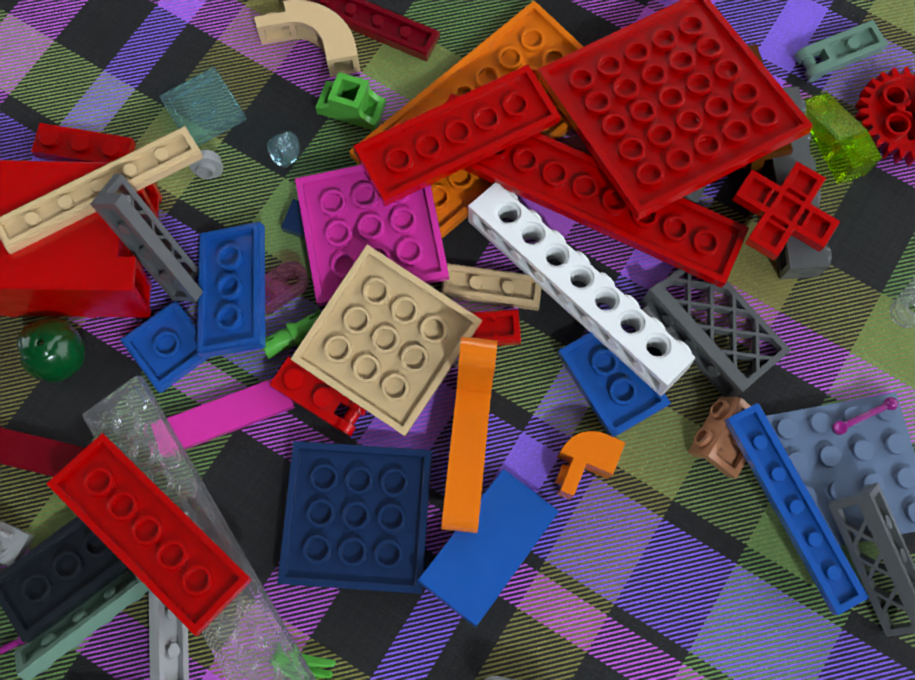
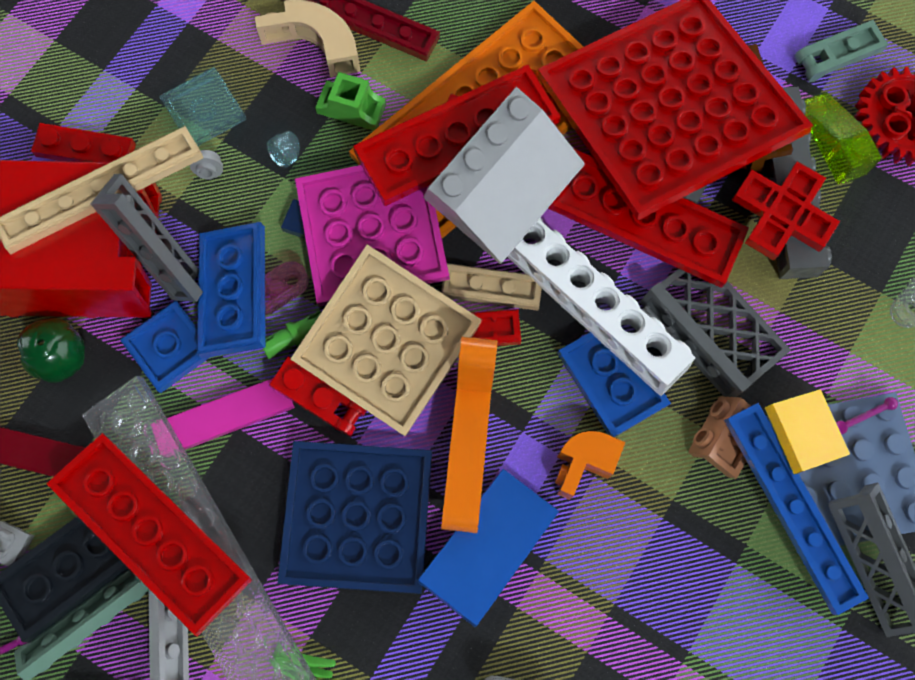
none -> slope [423,87,585,264]
none -> yellow tile [765,389,850,474]

